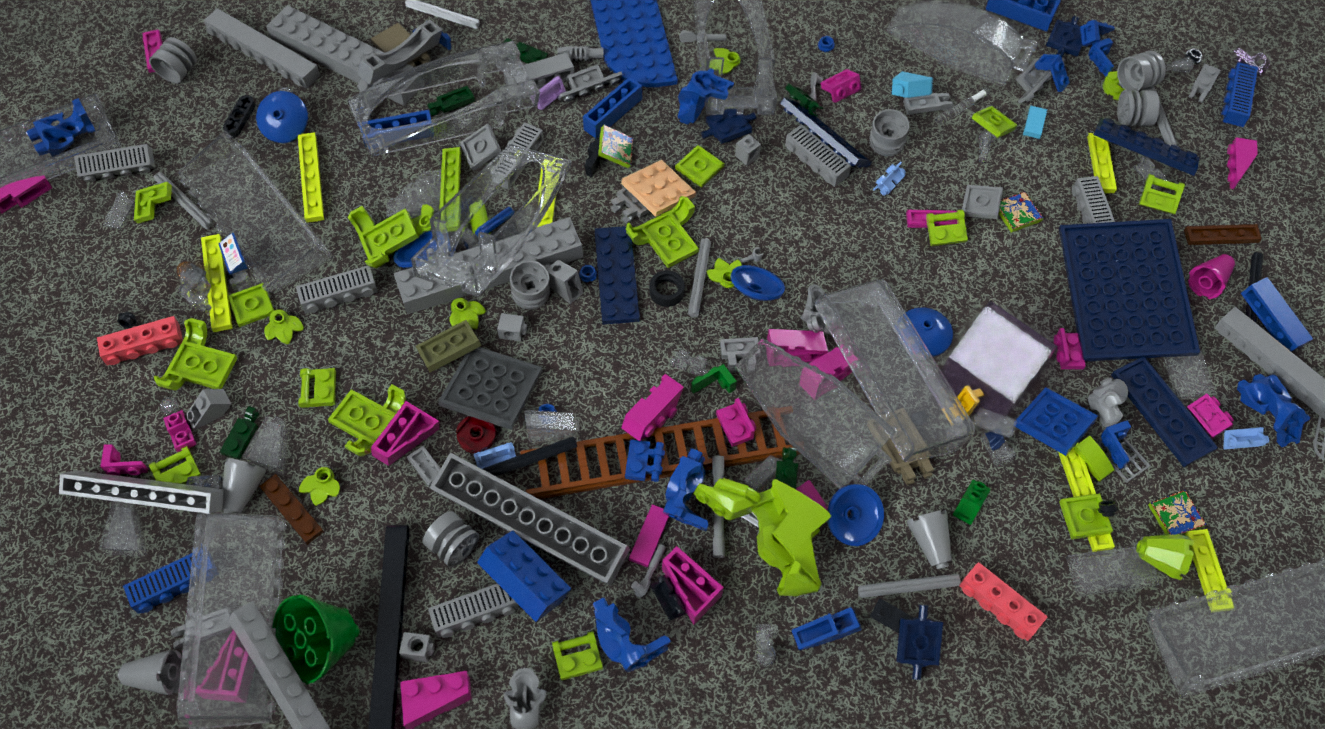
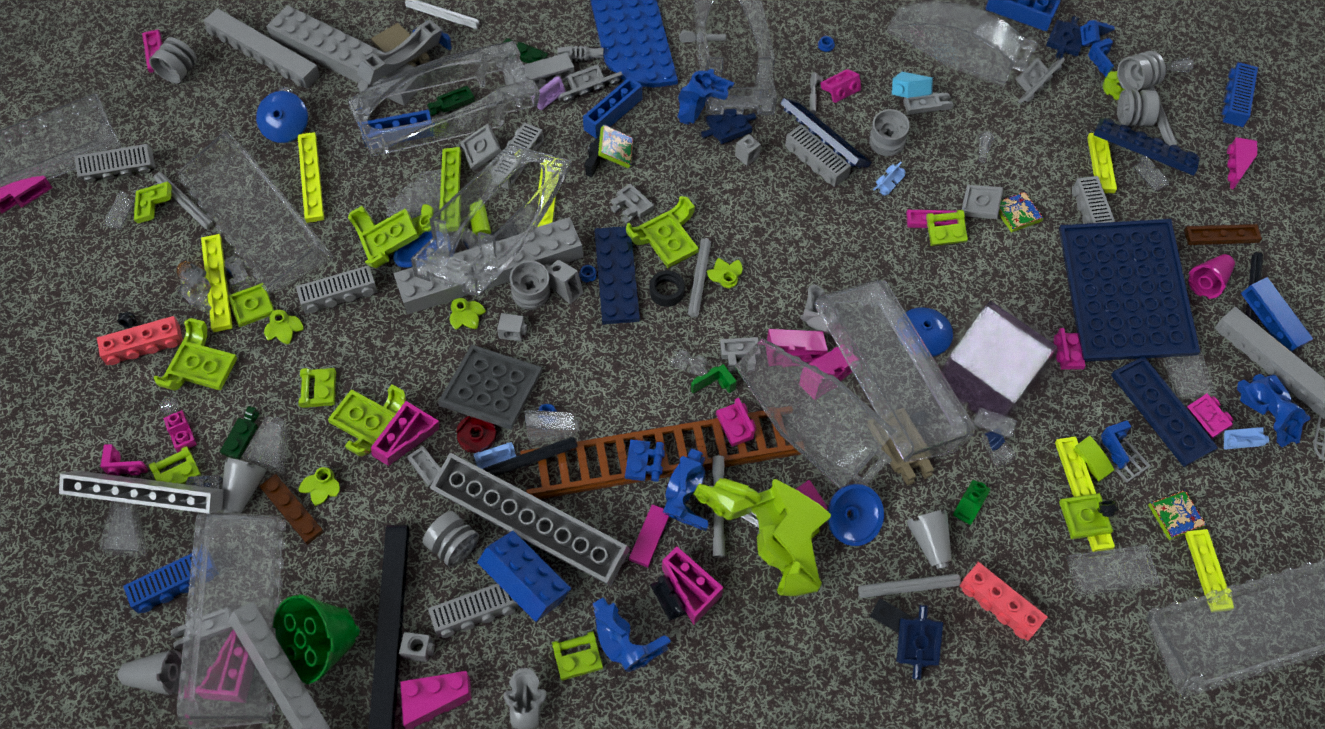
blue hips [26,98,96,157] -> none
light grey slope [186,389,231,430] -> none
slope [218,233,248,274] -> none
black beam [223,95,255,138] -> none
olive plate [415,320,481,372] -> none
blue axle [475,207,515,238] -> none
light nougat plate [621,160,696,217] -> none
dark pink wedge [621,374,684,441] -> none
light grey piece [631,544,666,598] -> none
lime tile [675,145,724,188] -> none
lime plate [707,48,740,74] -> none
blue dish [730,265,785,301] -> none
light grey hand [739,247,763,264] -> none
clear hinge [743,455,781,493] -> none
clear leg [755,624,778,668] -> none
dark green plate [775,447,798,489] -> none
dark green plate [785,83,823,117] -> none
blue slope [791,607,862,650] -> none
light grey plate [807,315,823,333] -> none
clear piece [935,87,990,126] -> none
yellow plate [949,386,984,423] -> none
lime tile [972,106,1017,138] -> none
blue plate [1014,387,1098,456] -> none
medium azure tile [1023,105,1047,139] -> none
blue bracket [1034,54,1070,92] -> none
light grey head [1087,377,1128,428] -> none
lime cone [1136,534,1193,580] -> none
lime plate [1138,174,1185,215] -> none
black plate [1185,49,1202,64] -> none
light grey hinge [1189,64,1221,103] -> none
clear purple plate [1234,47,1270,75] -> none

